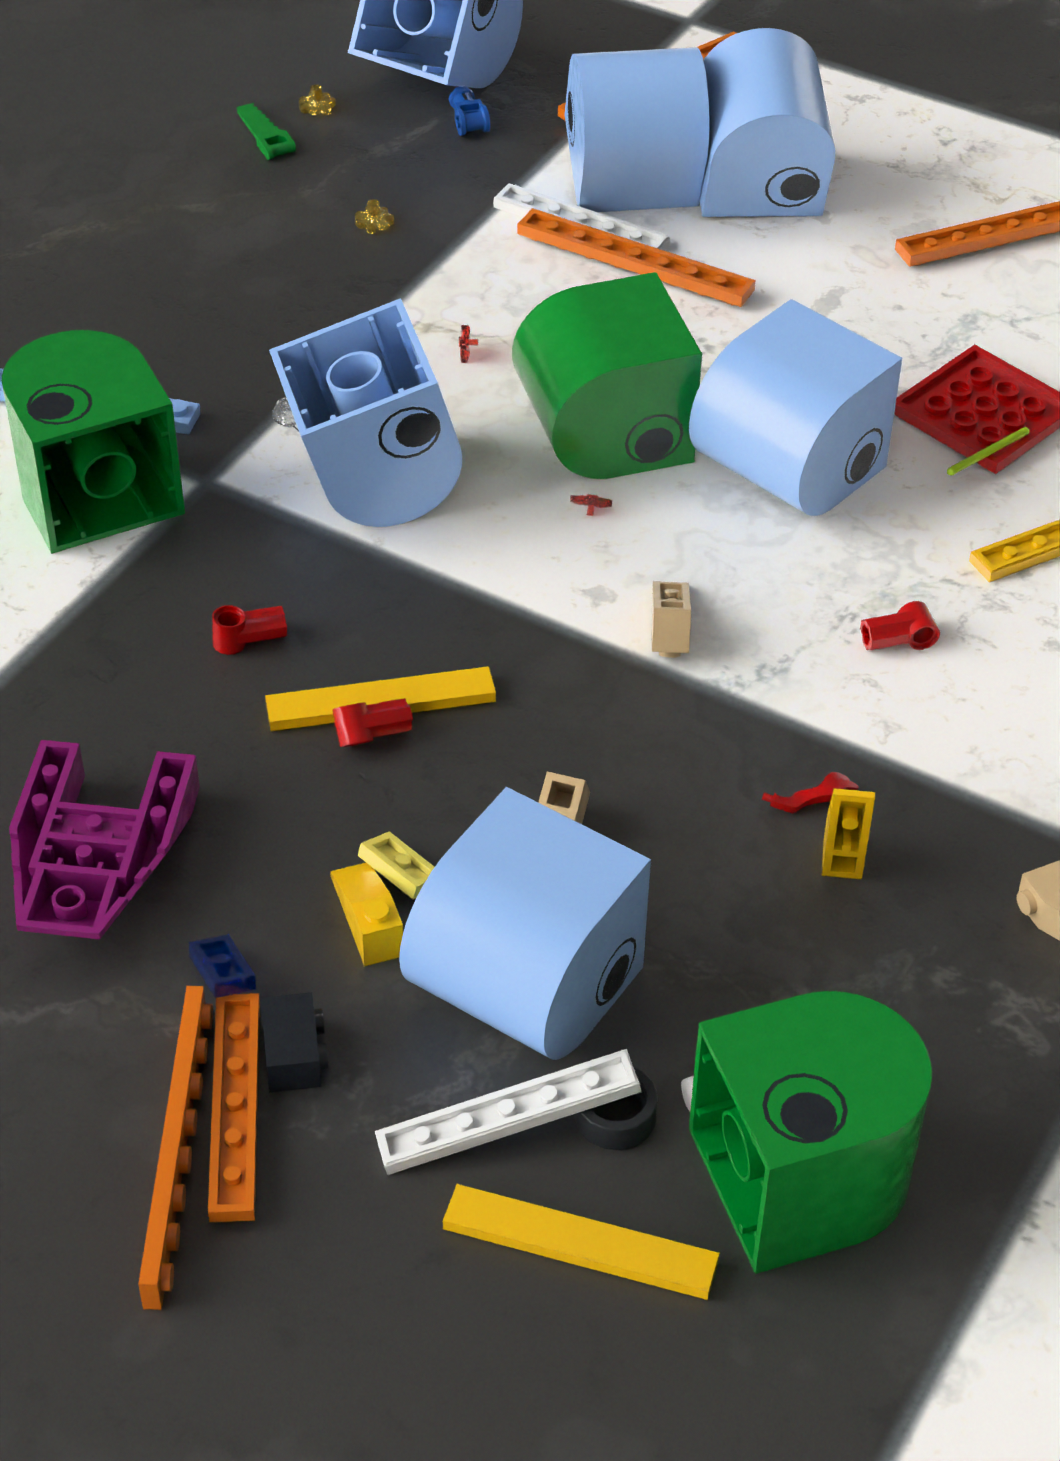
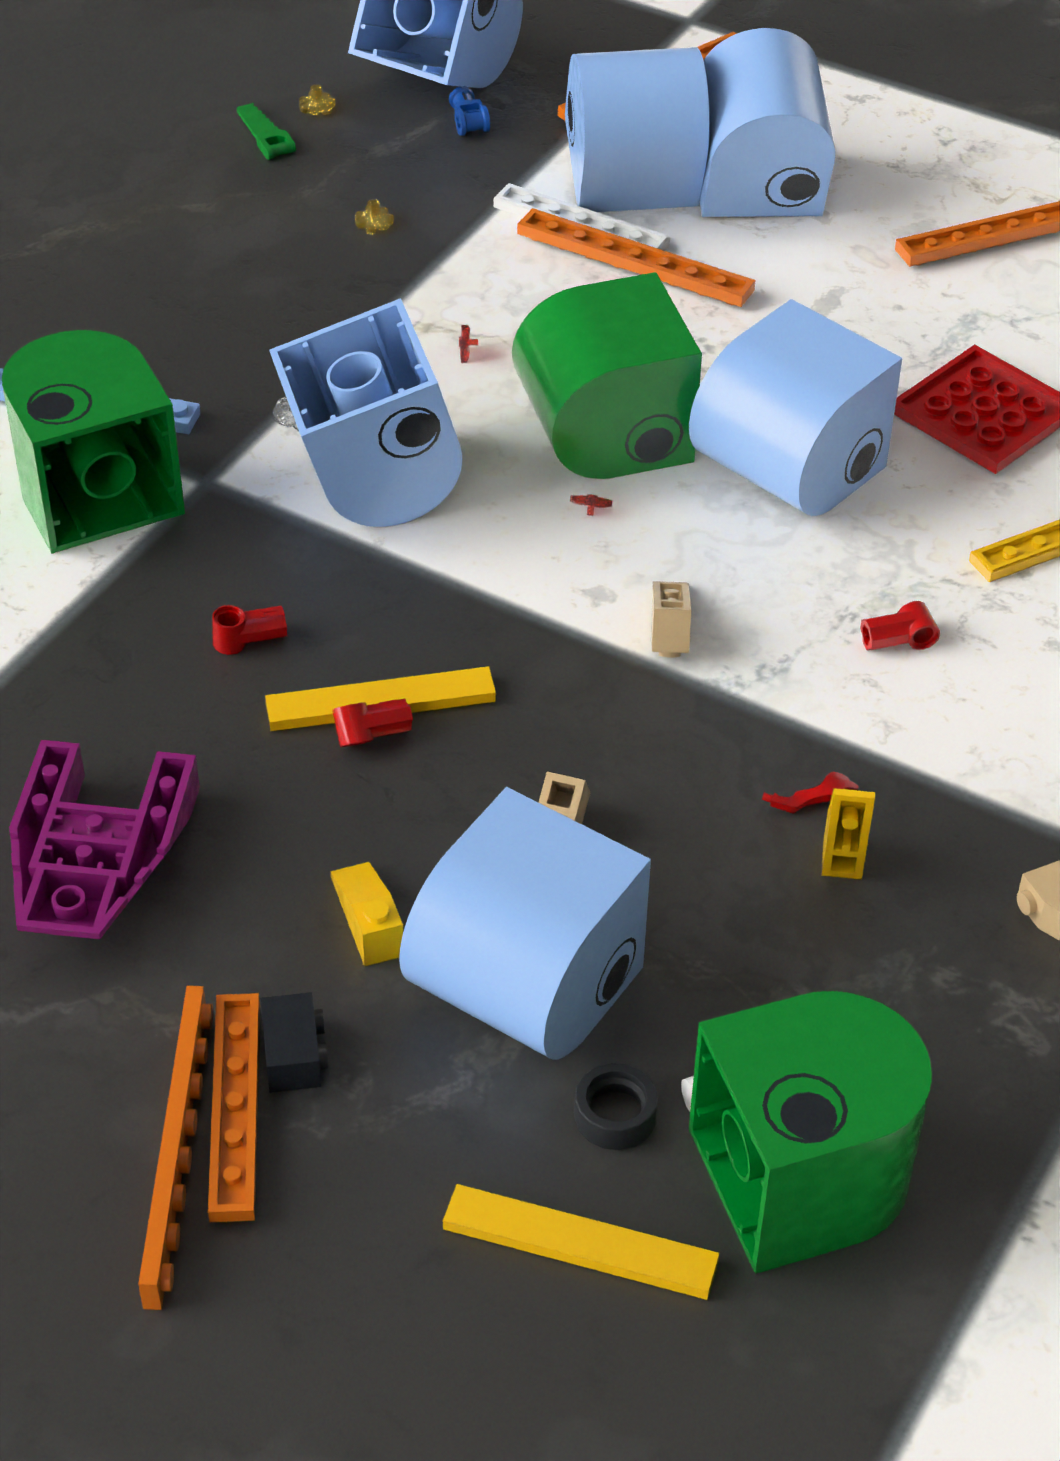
clear blue plate [189,934,256,998] -> none
light yellow plate [358,831,434,899] -> none
white tile [375,1049,641,1175] -> none
lime axle [947,427,1030,476] -> none

